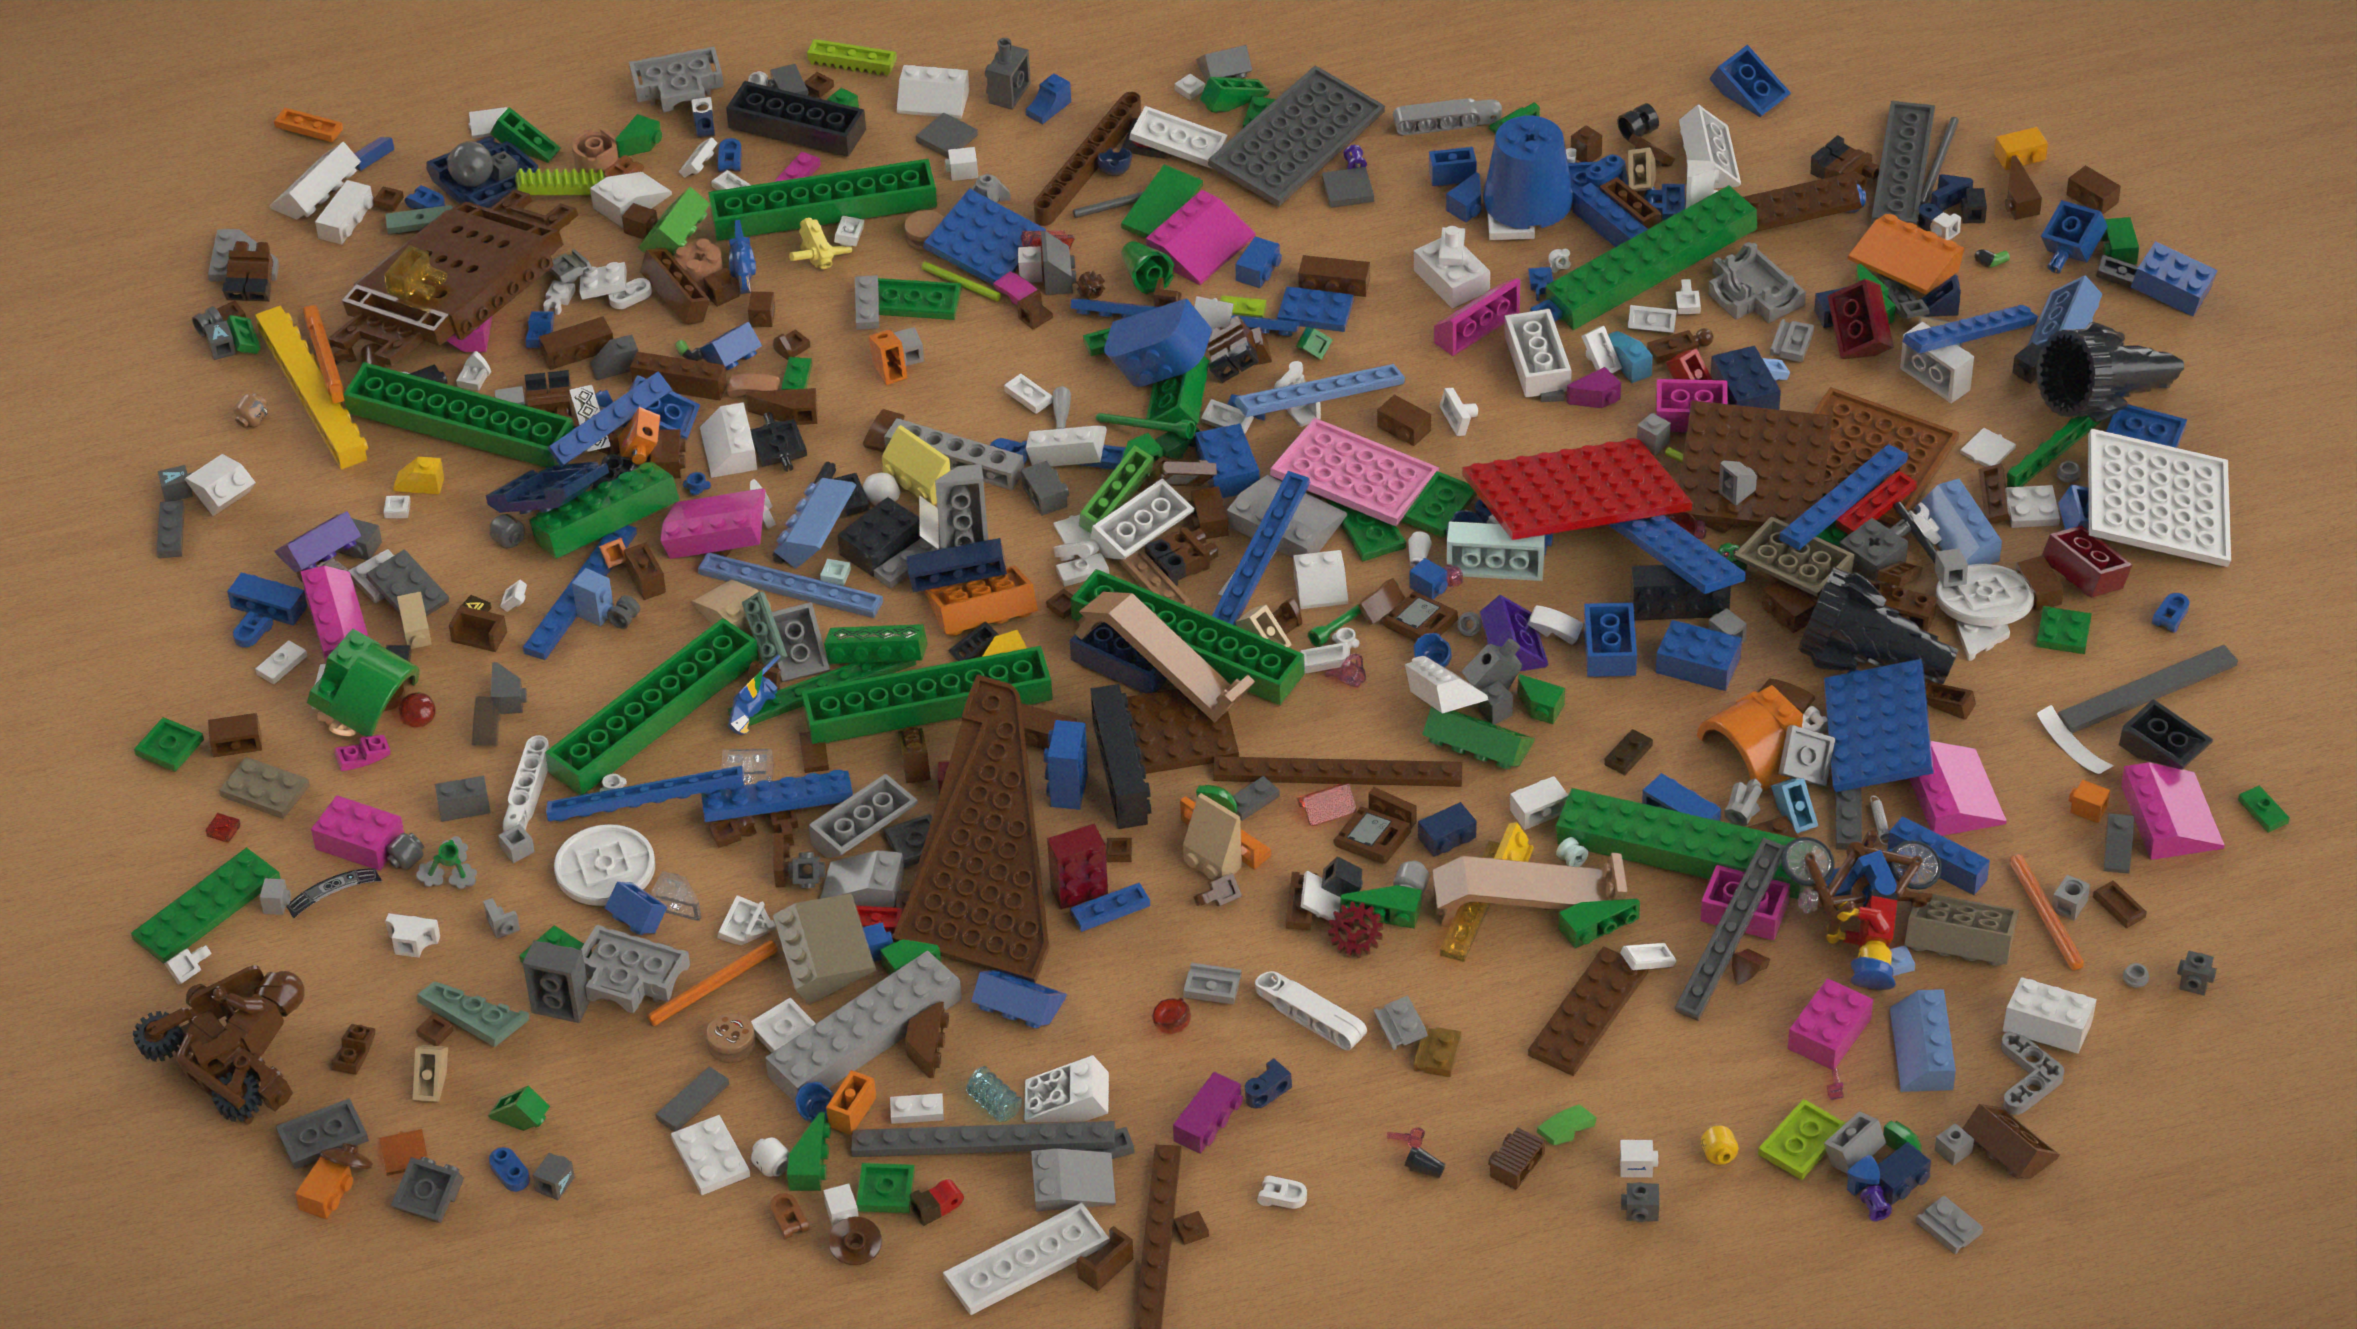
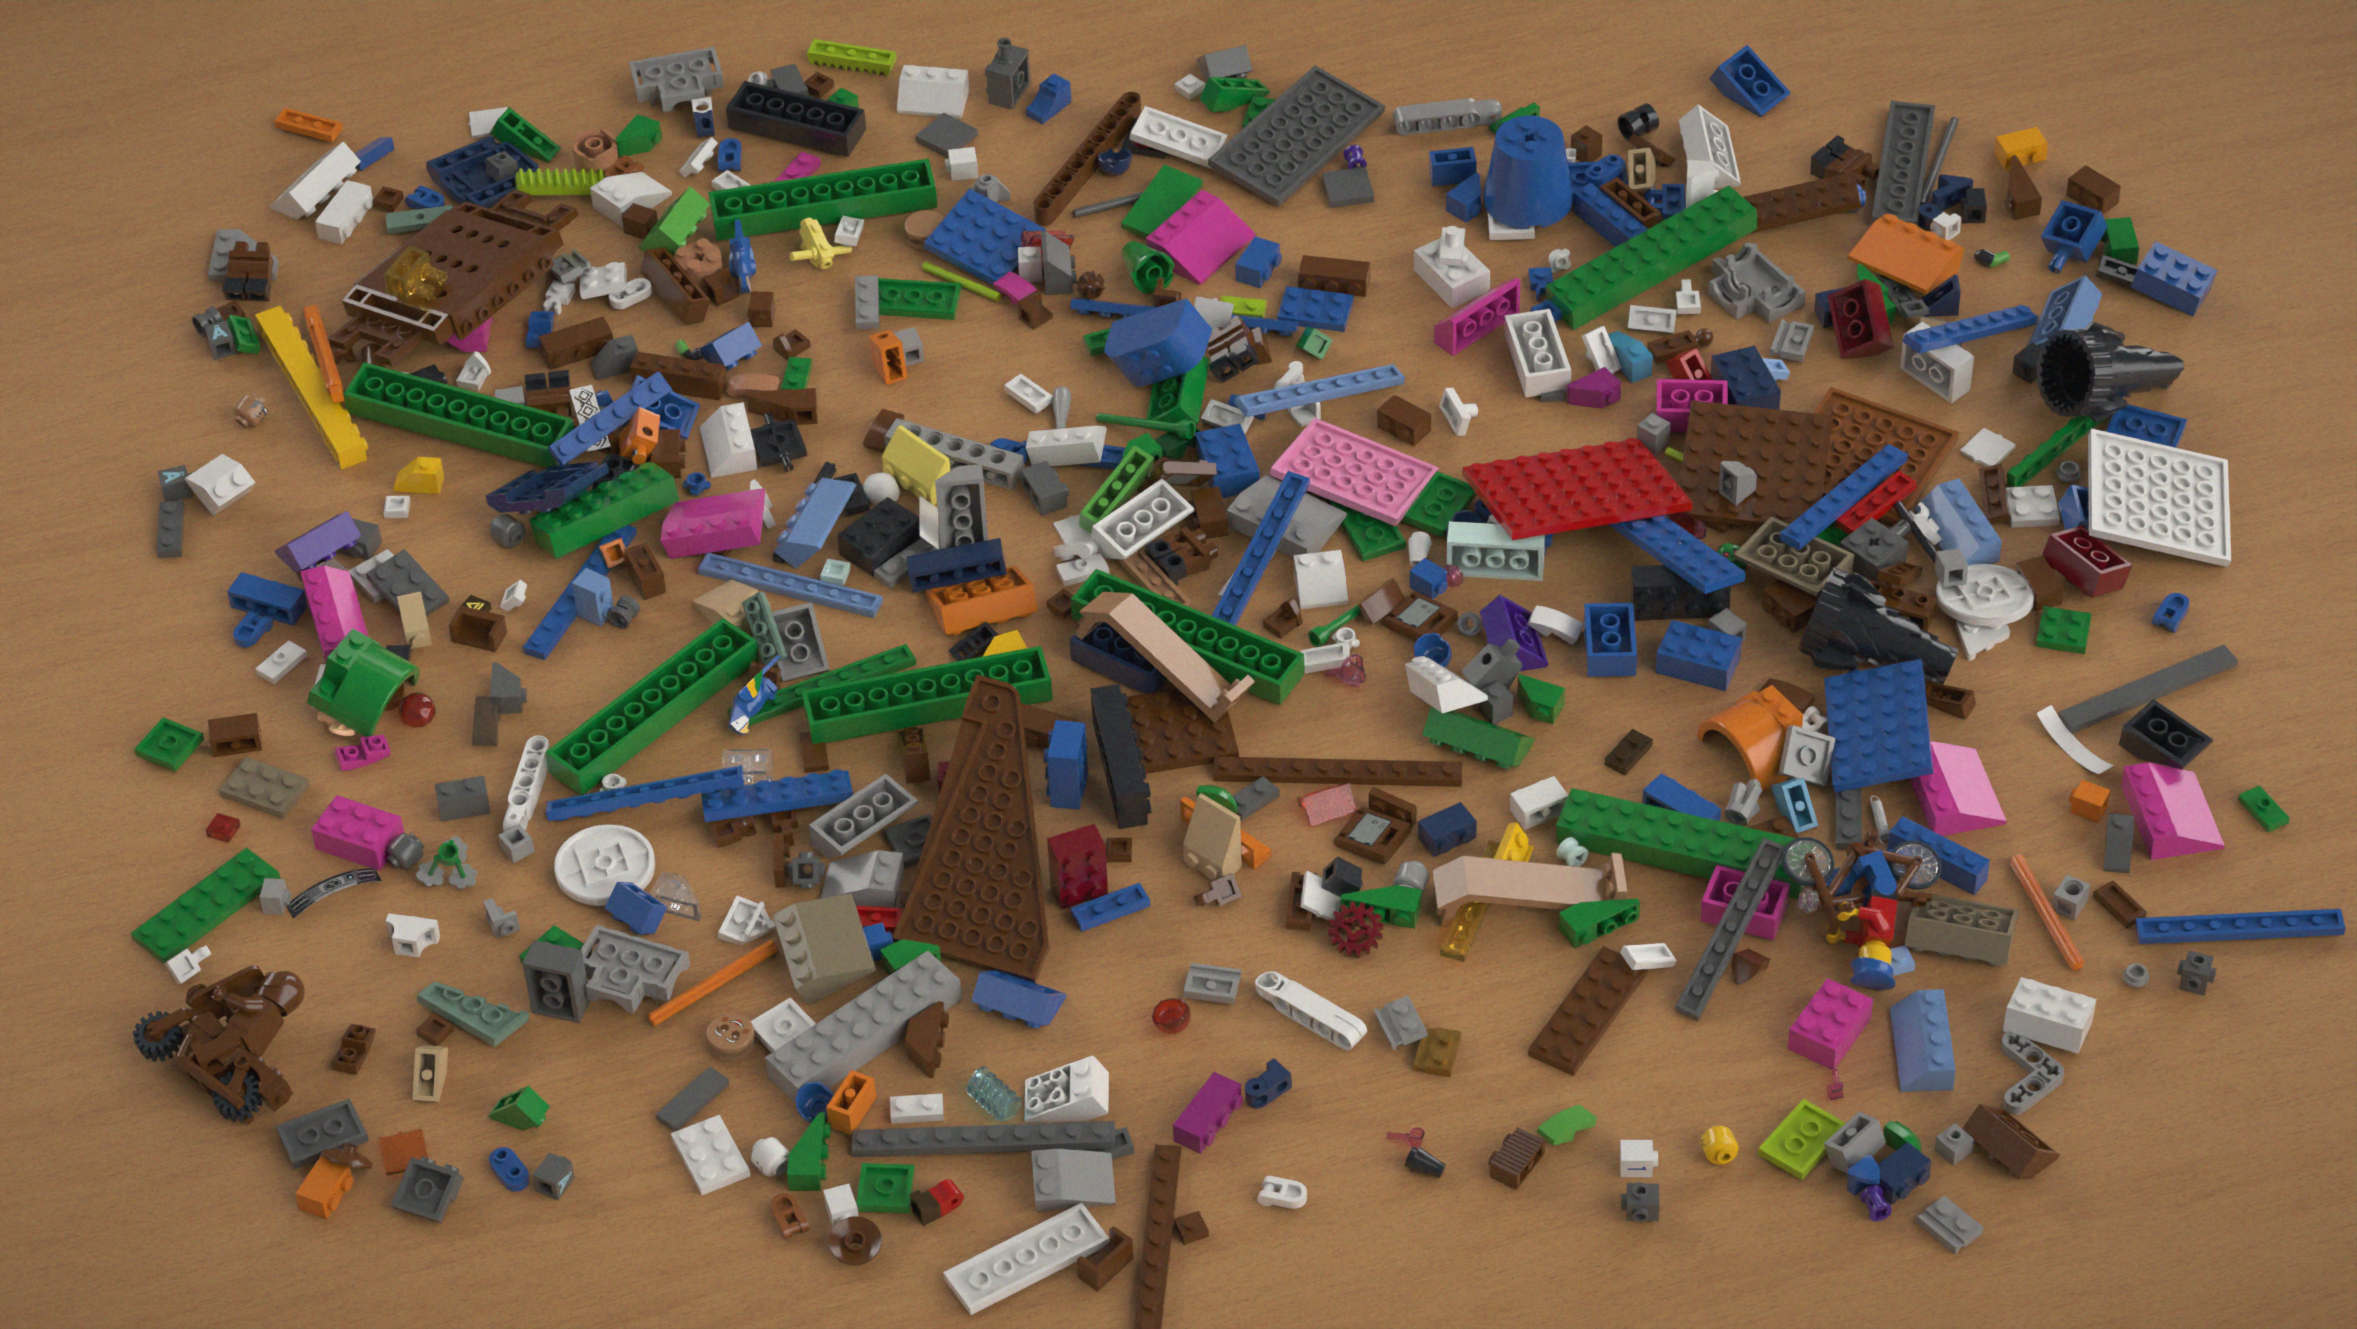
dark grey piece [447,141,493,187] -> none
green brick [824,624,928,664] -> none
tan slope [1235,605,1292,647] -> none
none -> blue plate [2135,909,2346,944]

